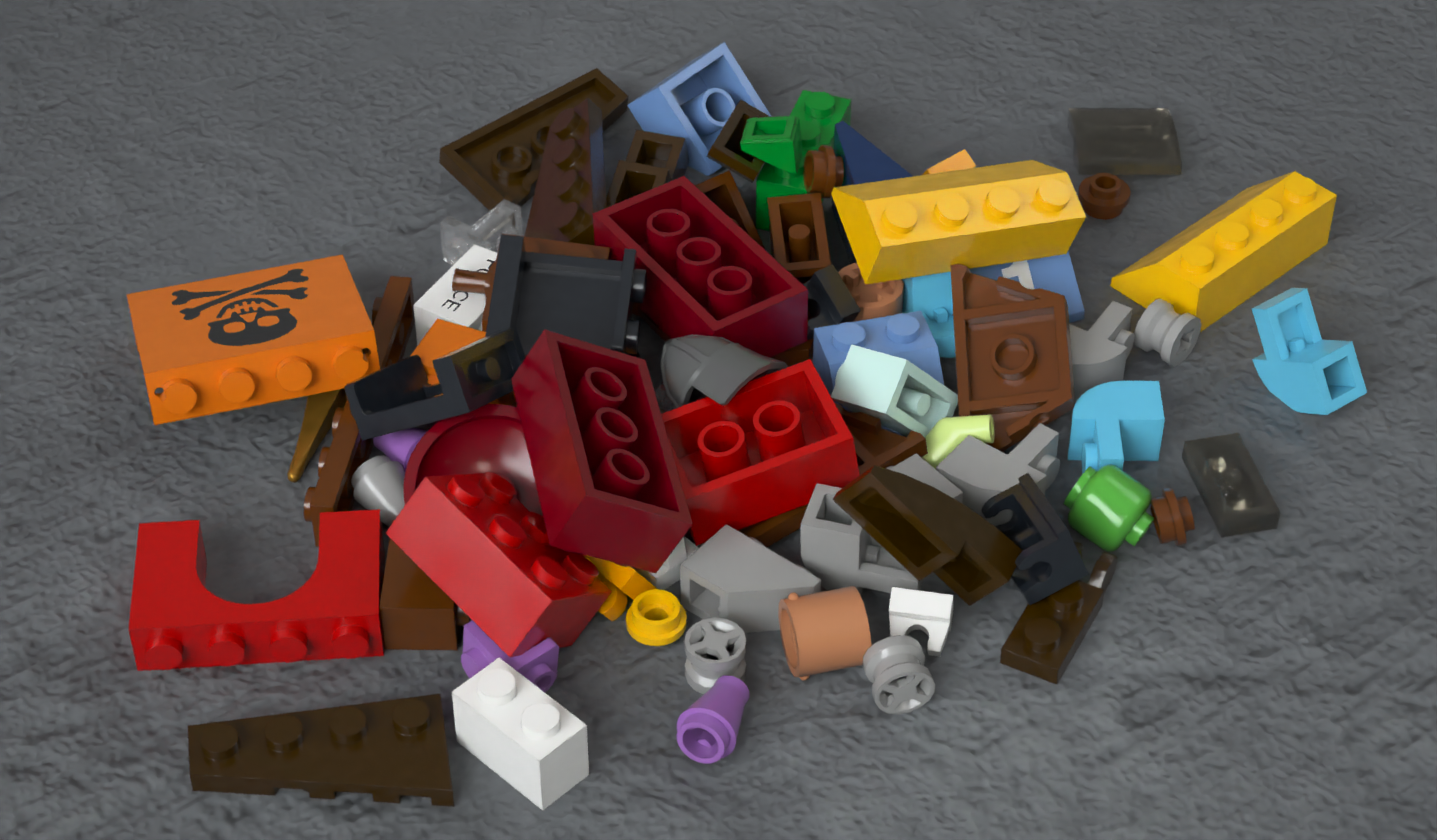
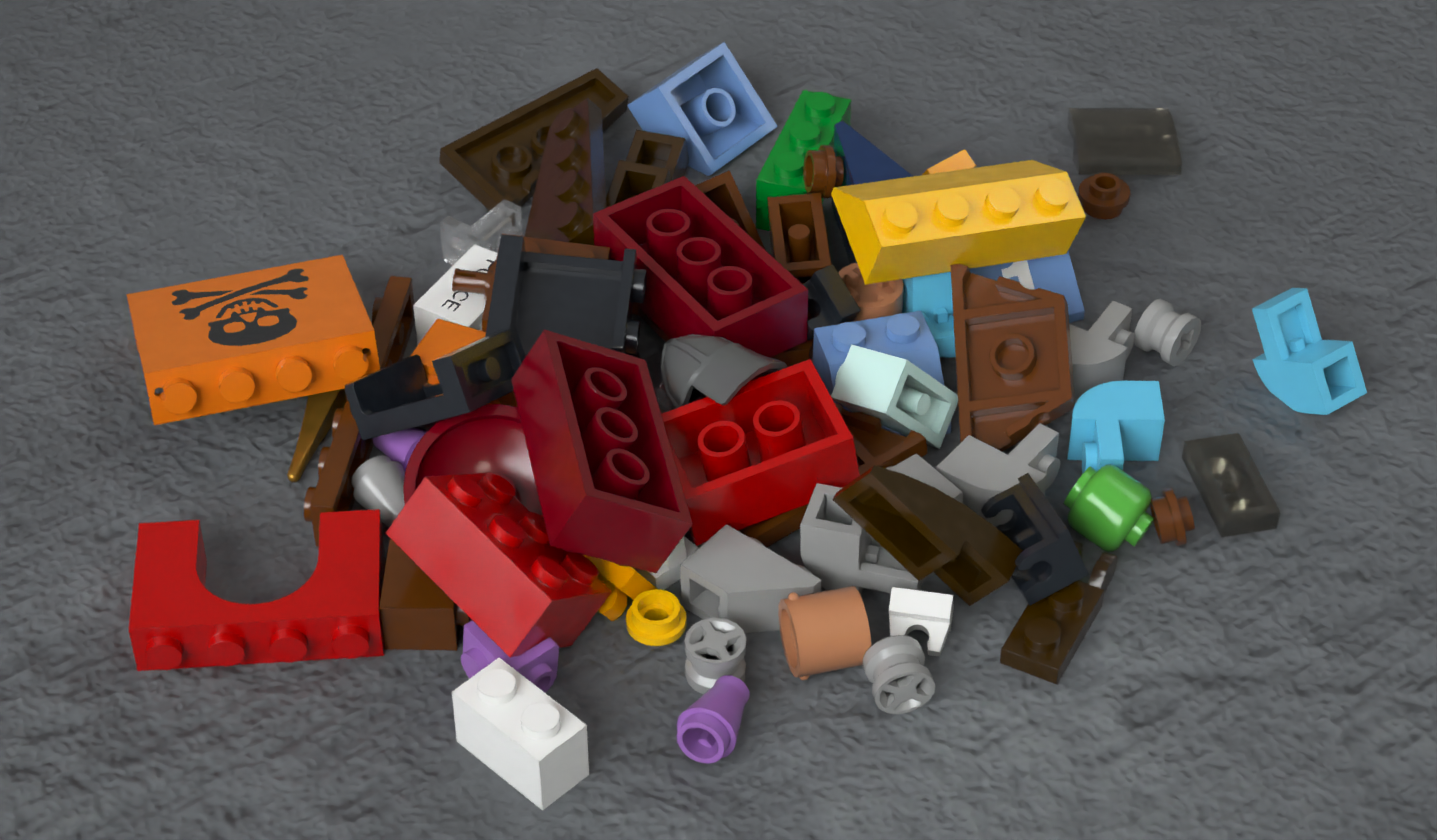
dark brown wing [188,694,454,807] -> none
dark brown slope [706,100,770,183] -> none
green slope [740,116,803,174] -> none
yellowish green arm [921,414,995,469] -> none
yellow slope [1110,171,1337,332] -> none

